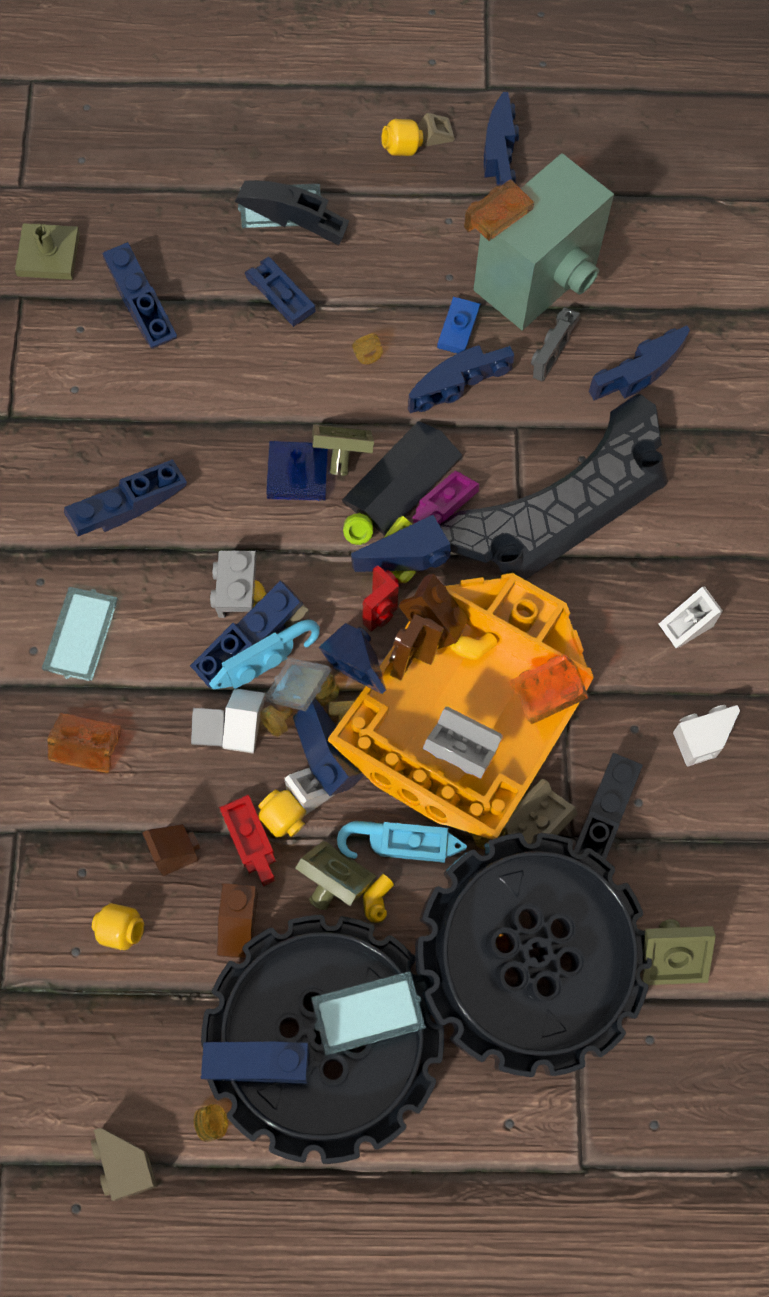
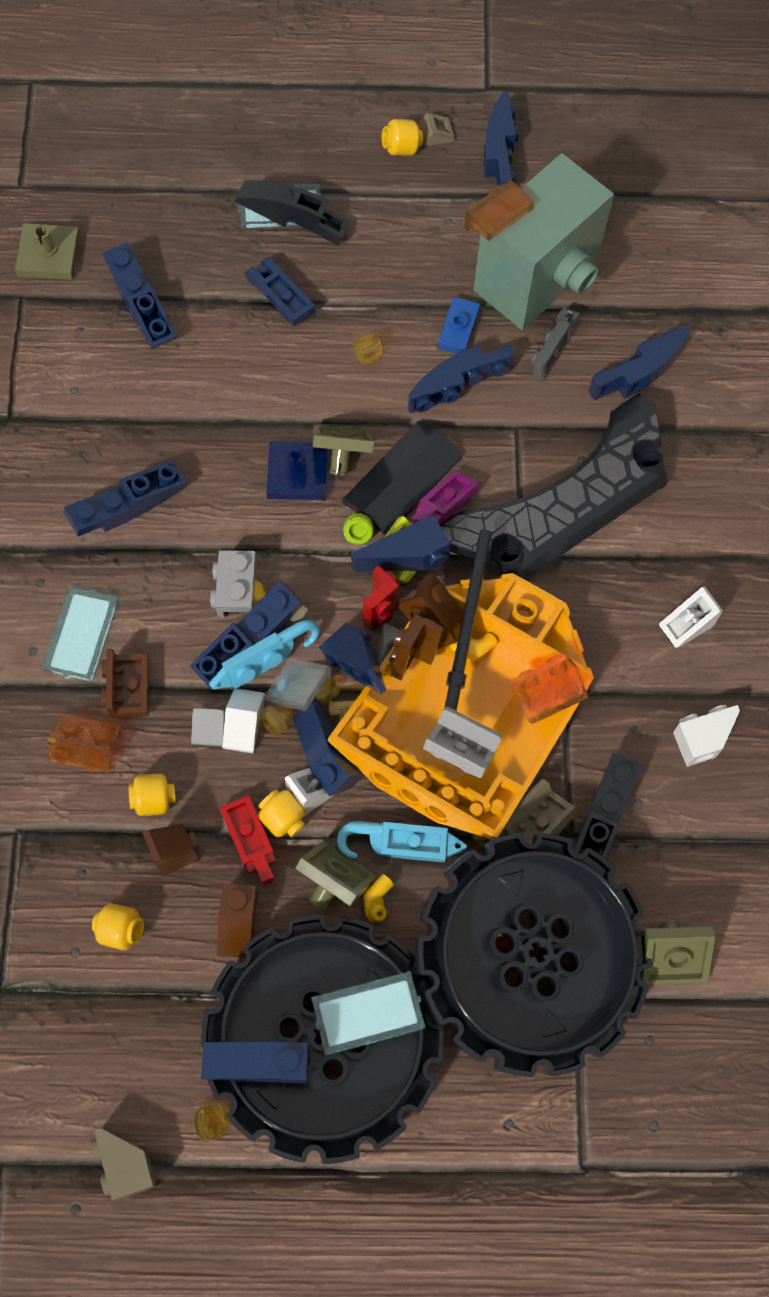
none -> reddish brown bracket [101,649,149,718]
none -> yellow head [128,773,175,816]
none -> light grey slope [377,623,399,665]
none -> black bar [444,530,492,711]

